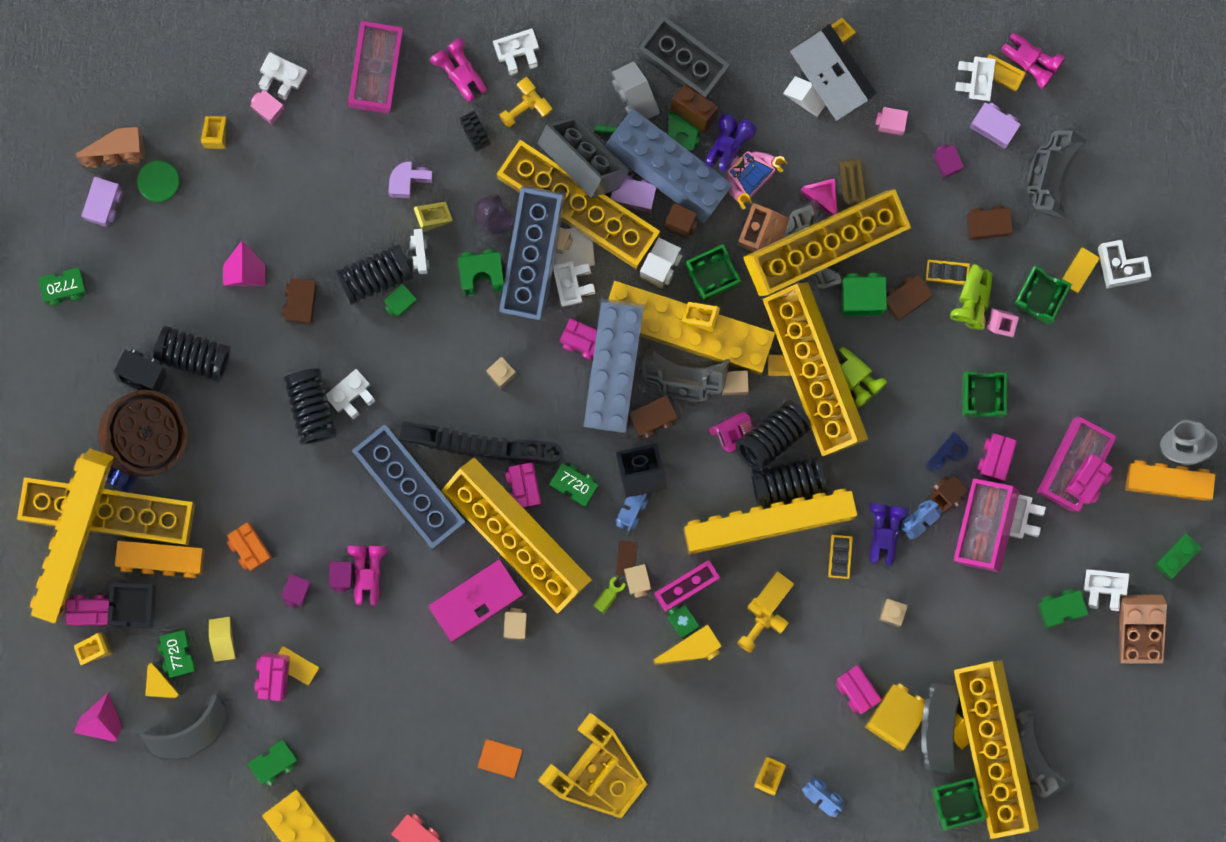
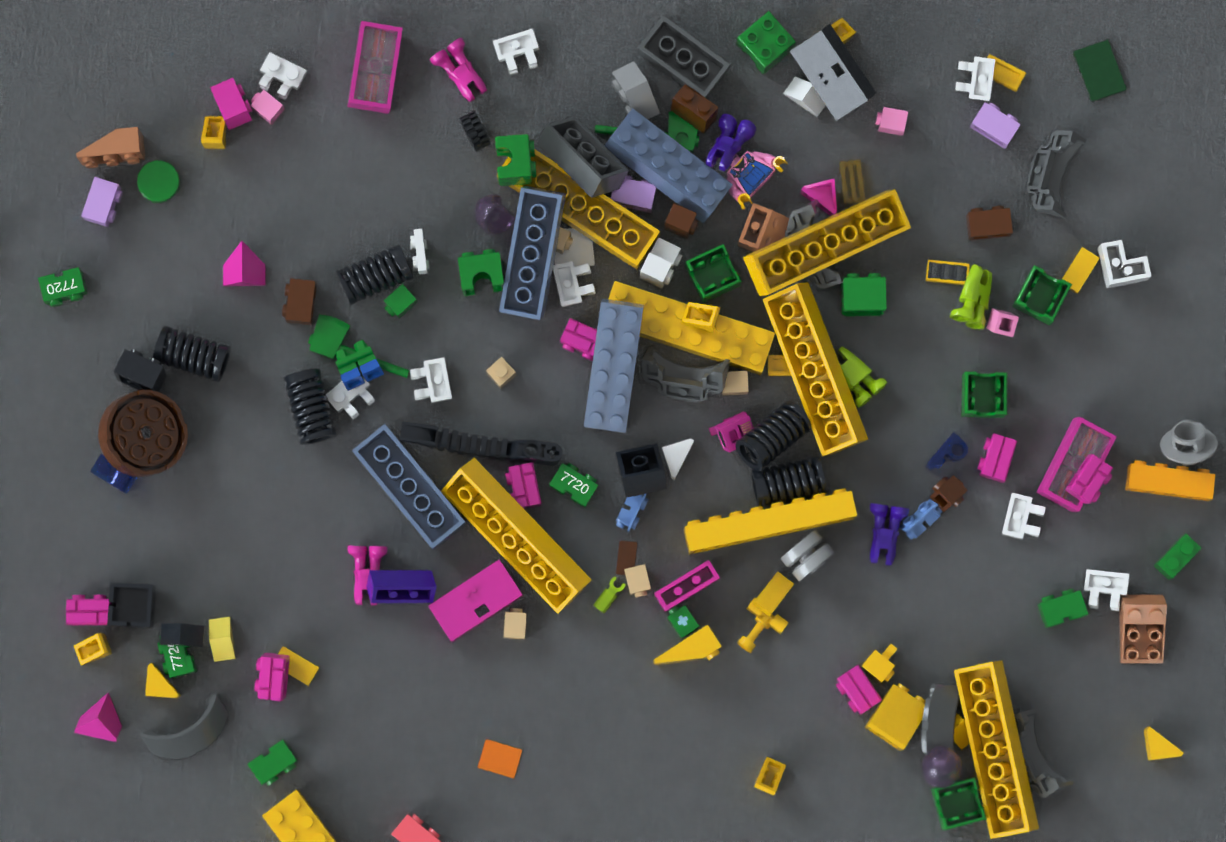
yellow brick [17,477,195,546] -> none
yellow brick [30,448,114,624] -> none
light orange brick [115,541,205,578] -> none
orange brick [227,522,273,572] -> none
magenta brick [281,574,312,608] -> none
magenta brick [329,561,353,593] -> none
lavender brick [389,162,433,198] -> none
light yellow slope [414,202,453,232] -> none
yellow bar [499,76,553,128] -> none
yellow wedge [538,713,647,818] -> none
reddish brown brick [628,395,677,439] -> none
medium blue hinge [802,777,846,818] -> none
tile [828,535,853,579] -> none
tan brick [879,599,908,627] -> none
reddish brown brick [886,275,933,322] -> none
magenta brick [933,144,964,179] -> none
brick [953,478,1020,573] -> none
dark pink piece [1001,33,1066,89] -> none
none -> black slope [160,623,204,647]
none -> dark pink brick [210,78,252,130]
none -> green piece [308,314,410,378]
none -> hips [335,340,384,391]
none -> dark purple brick [366,570,437,603]
none -> white plate [410,357,452,403]
none -> green piece [495,134,537,186]
none -> white slope [662,438,694,480]
none -> green piece [736,11,796,75]
none -> light grey wheel [780,530,835,582]
none -> yellow brick [861,644,897,683]
none -> clear purple piece [922,746,962,788]
none -> dark green piece [1073,40,1127,102]
none -> yellow slope [1144,726,1184,760]

